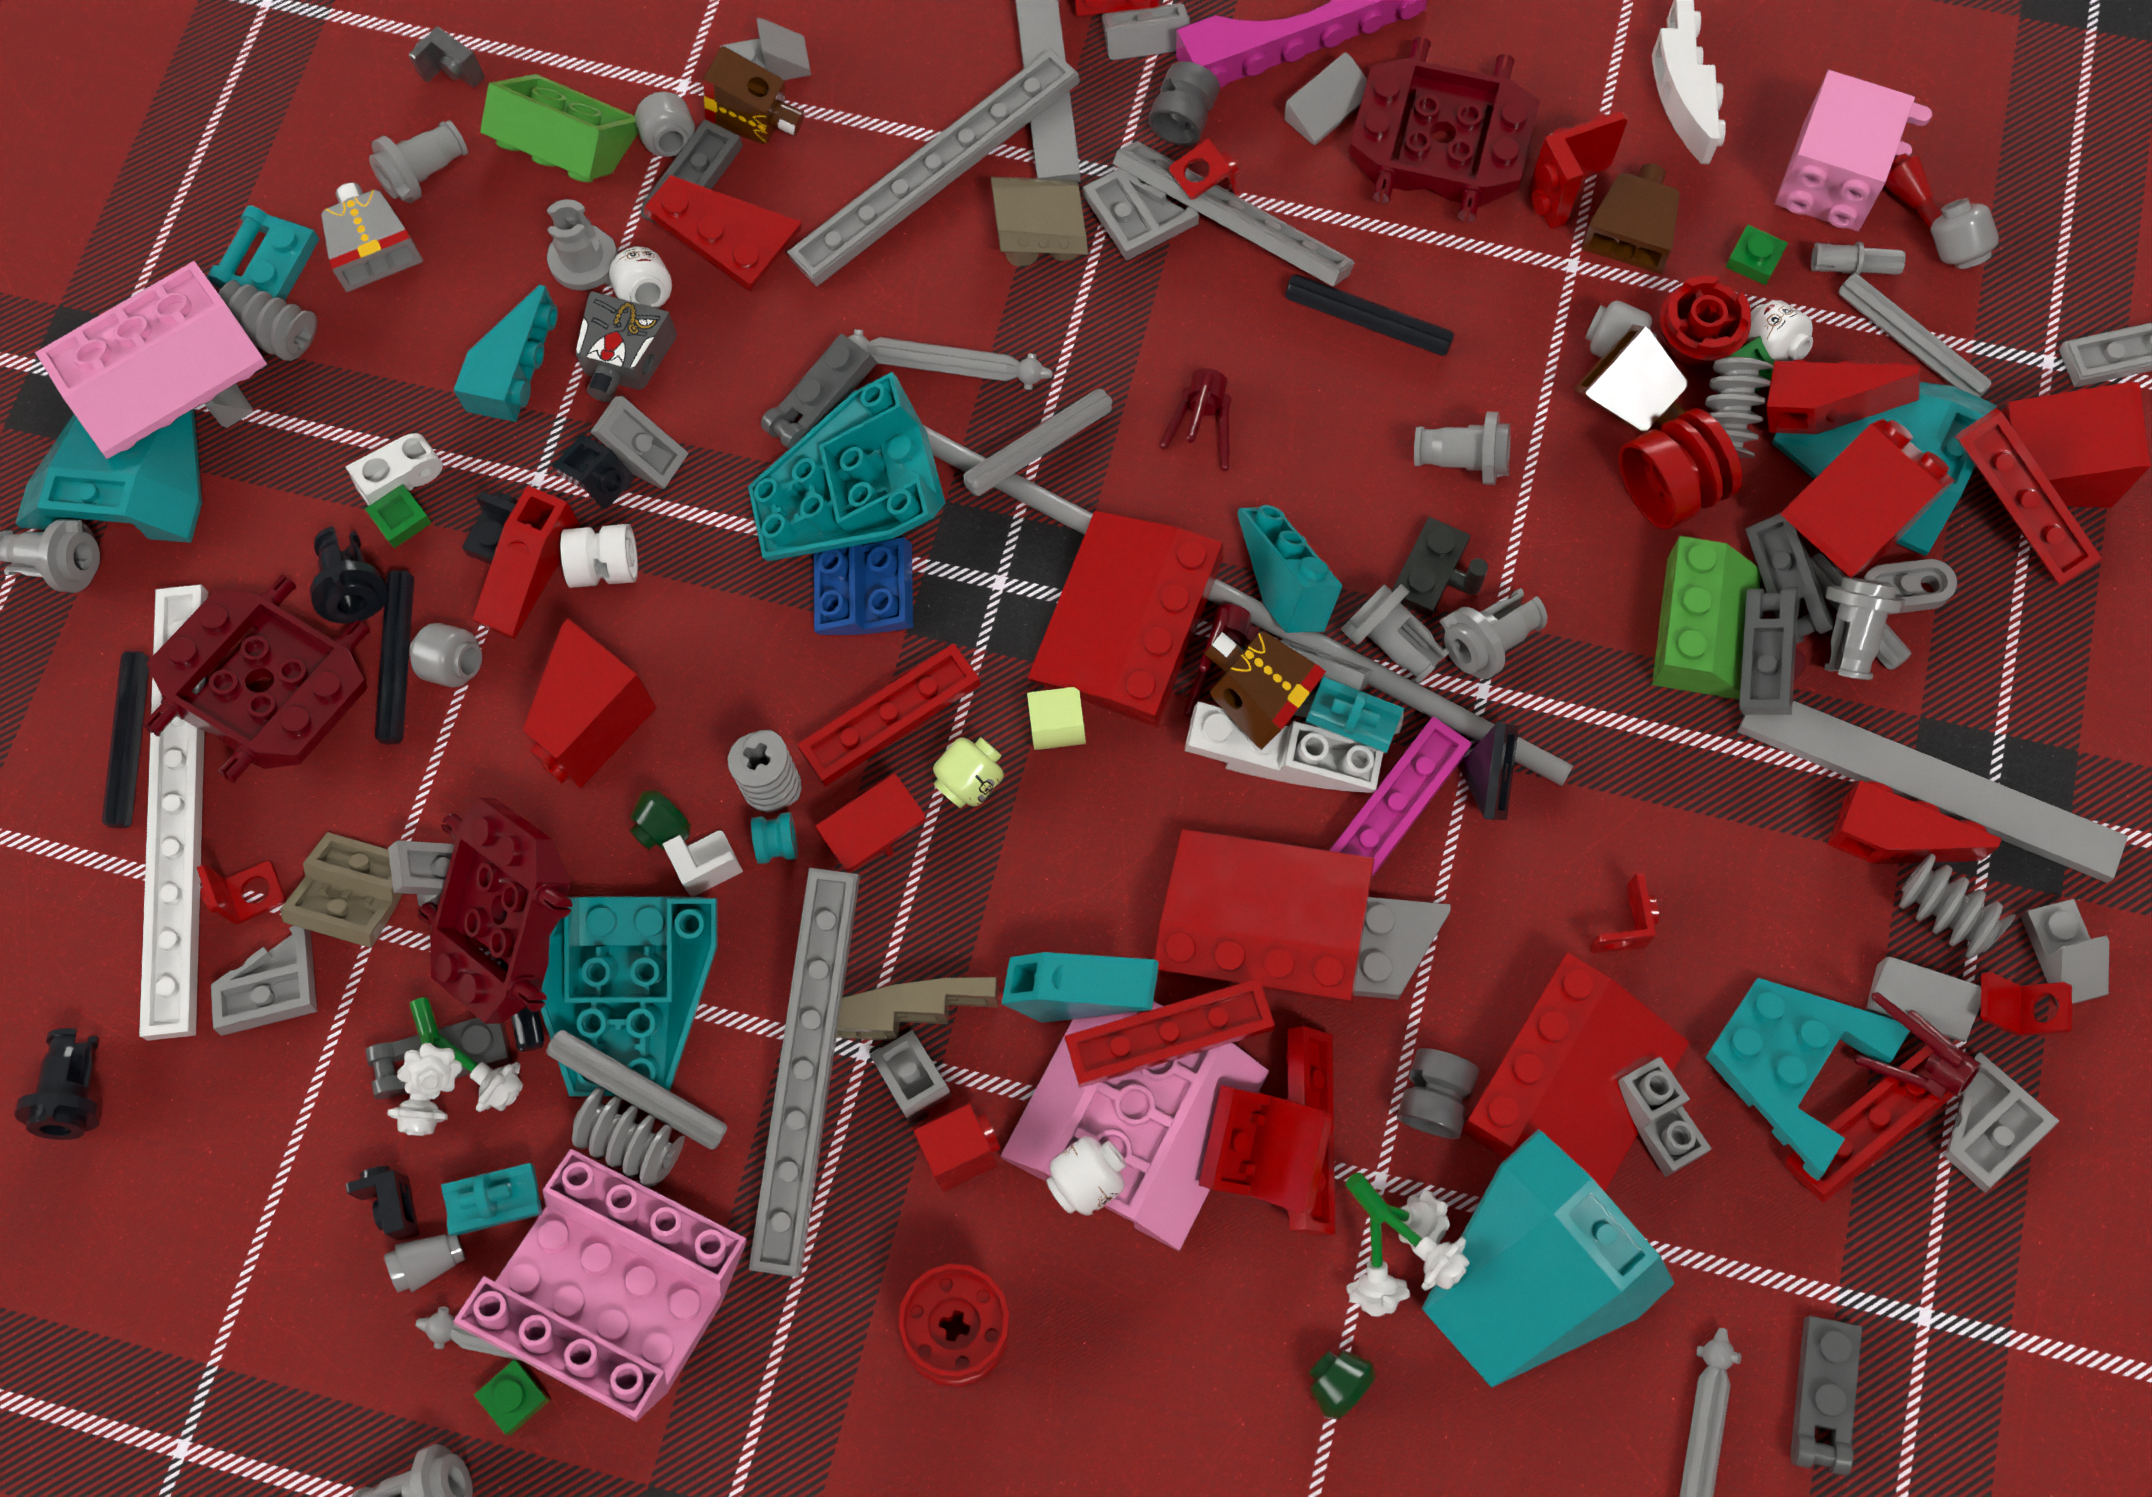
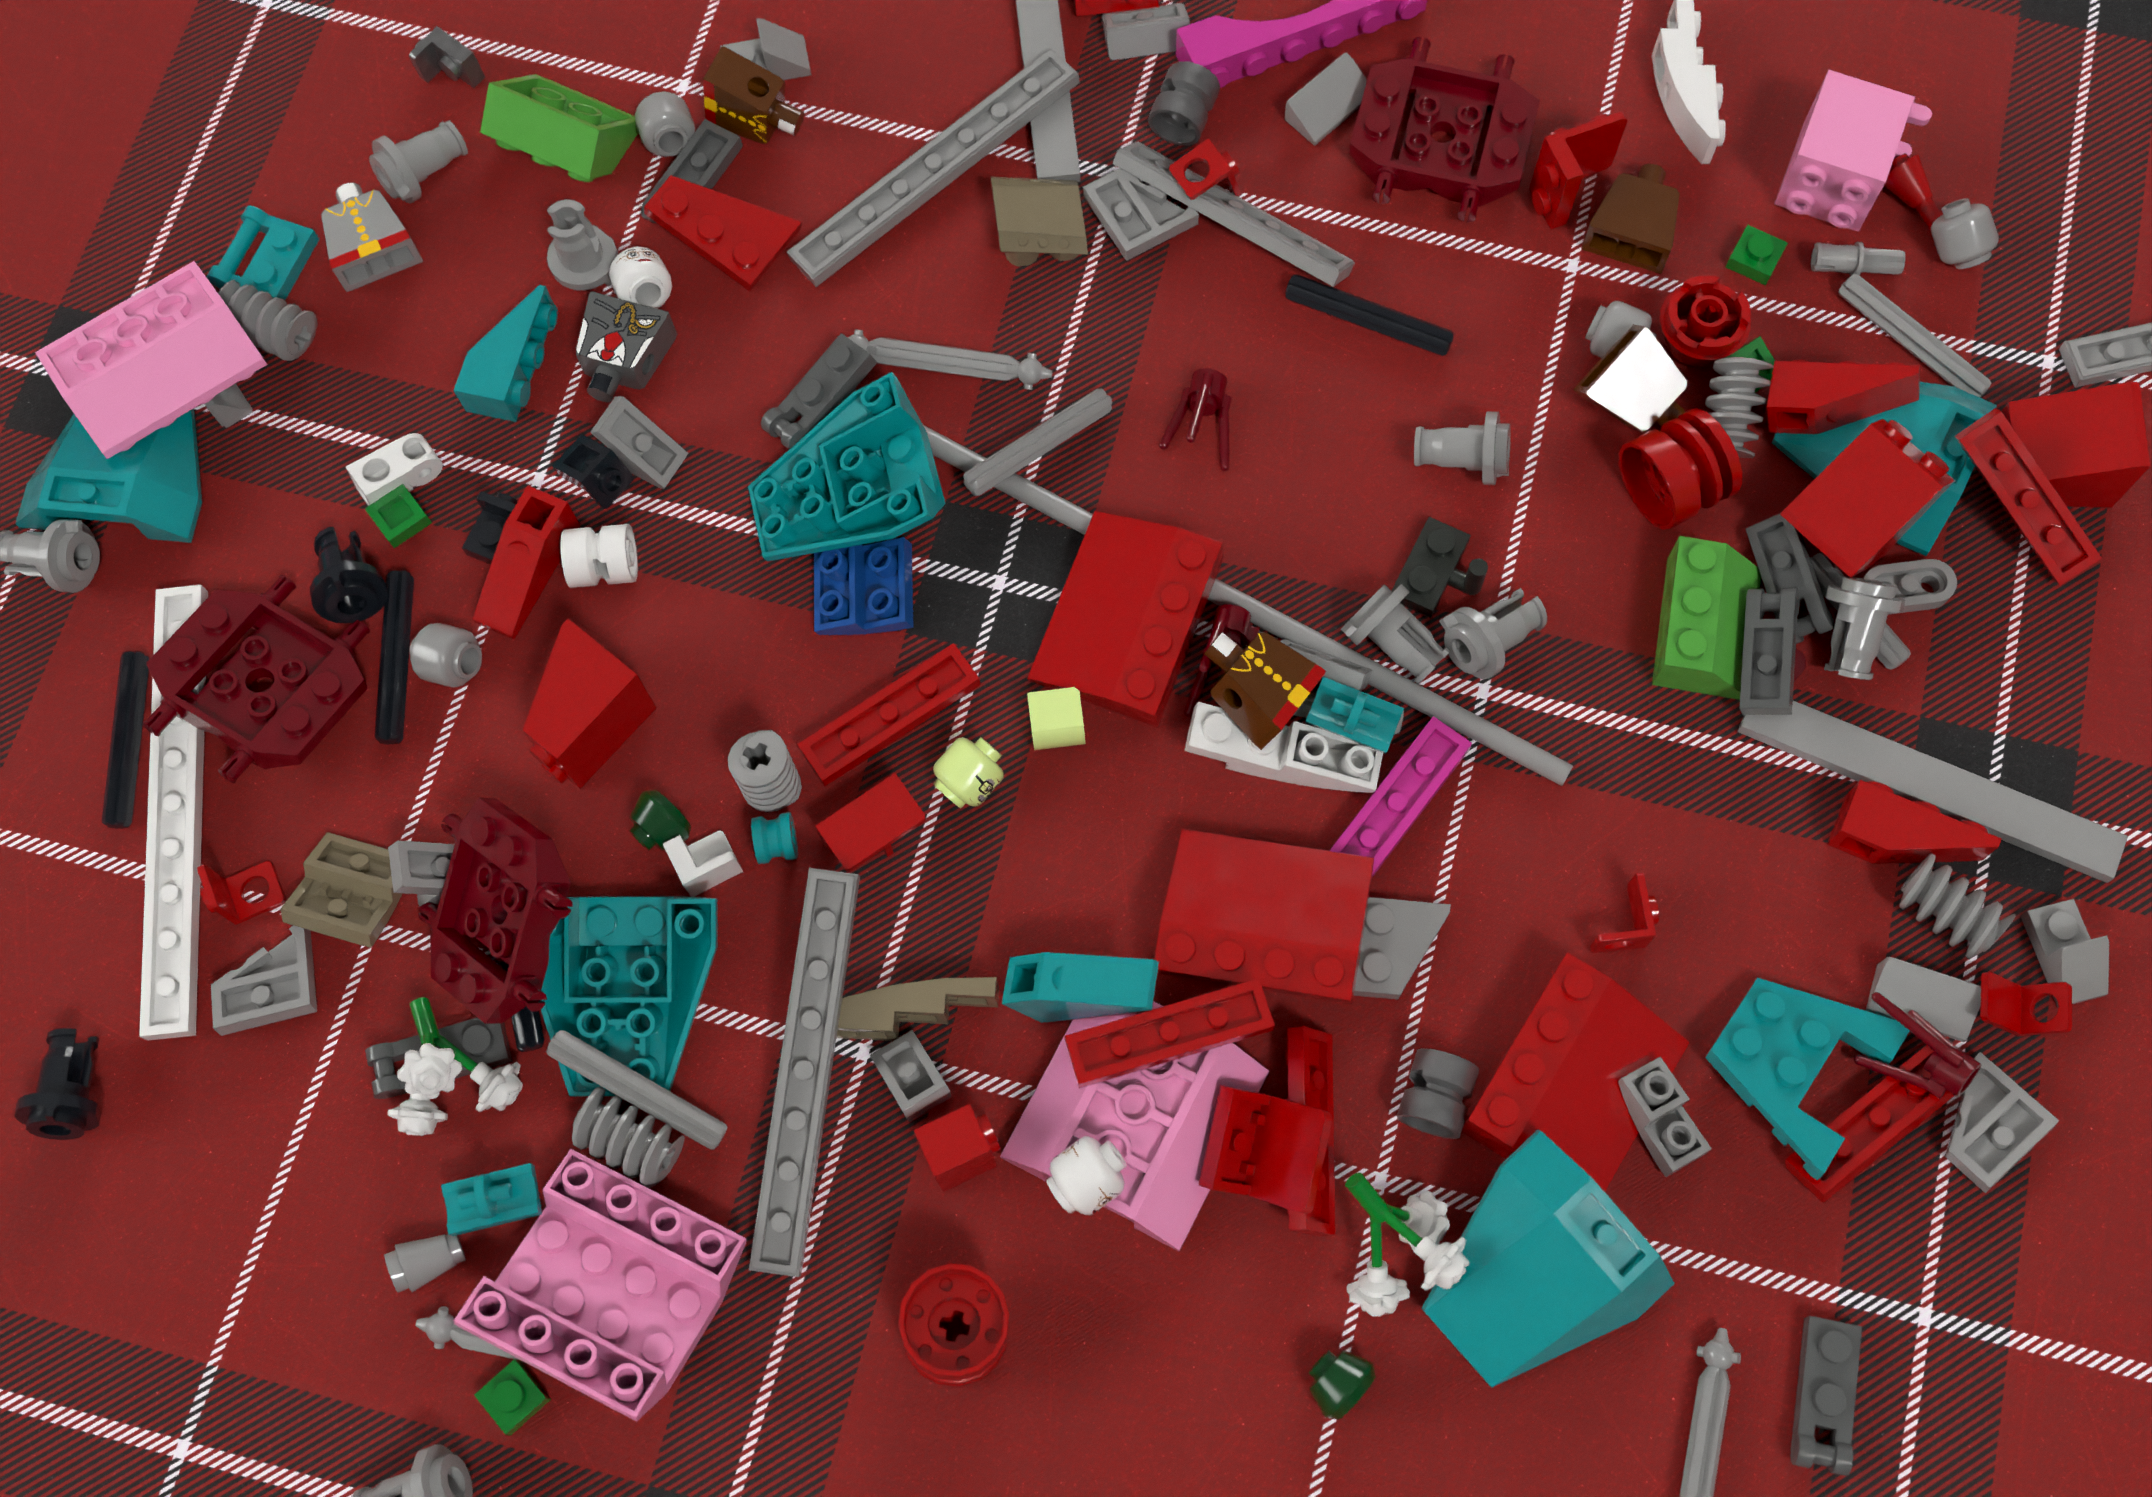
black bracket [345,1166,420,1241] -> none
teal slope [1237,505,1343,633] -> none
black slope [1458,723,1519,820] -> none
white head [1745,300,1813,361] -> none

